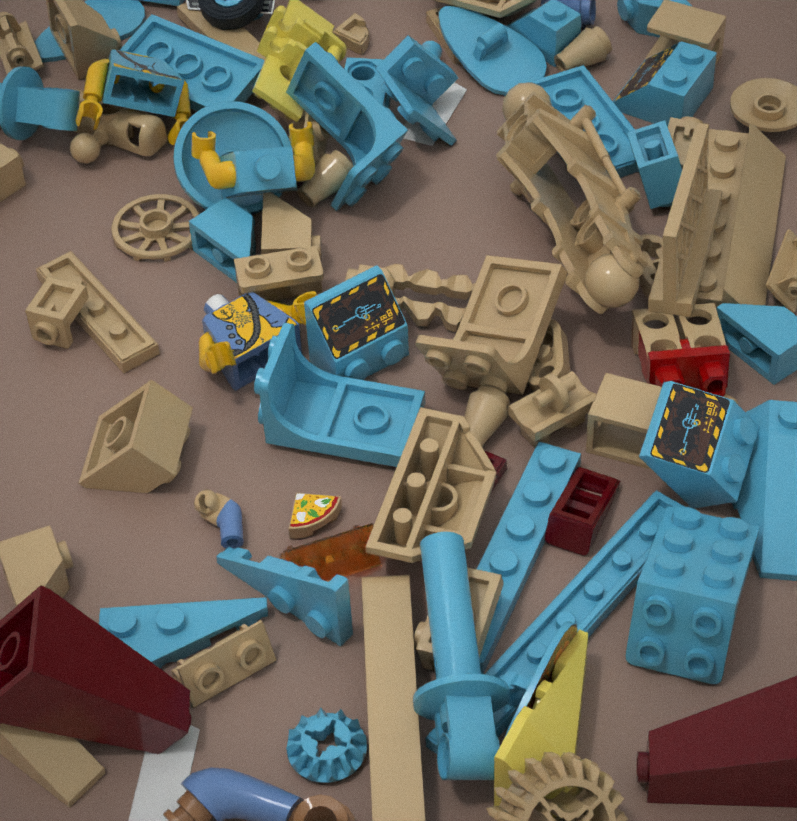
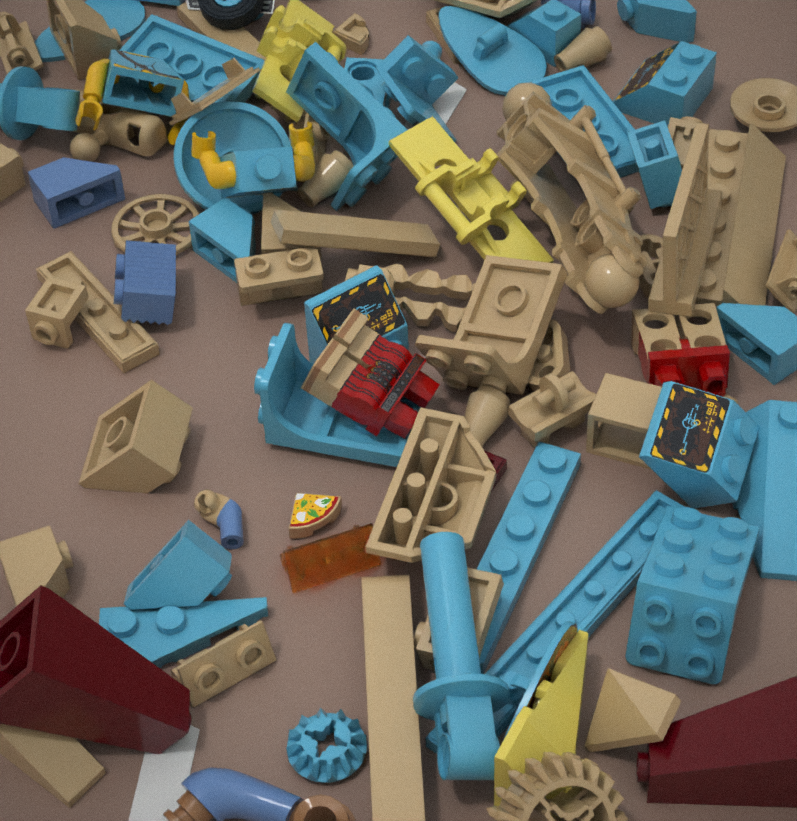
torso [199,291,317,391] -> none
medium azure wing [216,547,353,647] -> none
dark red slope [545,467,621,556] -> none
tan piece [645,0,727,66] -> none
none -> medium blue slope [28,157,125,229]
none -> medium blue brick [113,240,176,326]
none -> medium azure slope [123,520,232,610]
none -> tan piece [169,58,261,126]
none -> tan tile [271,209,440,257]
none -> hips [301,308,440,439]
none -> light yellow piece [388,116,554,263]
none -> tan slope [585,668,681,752]

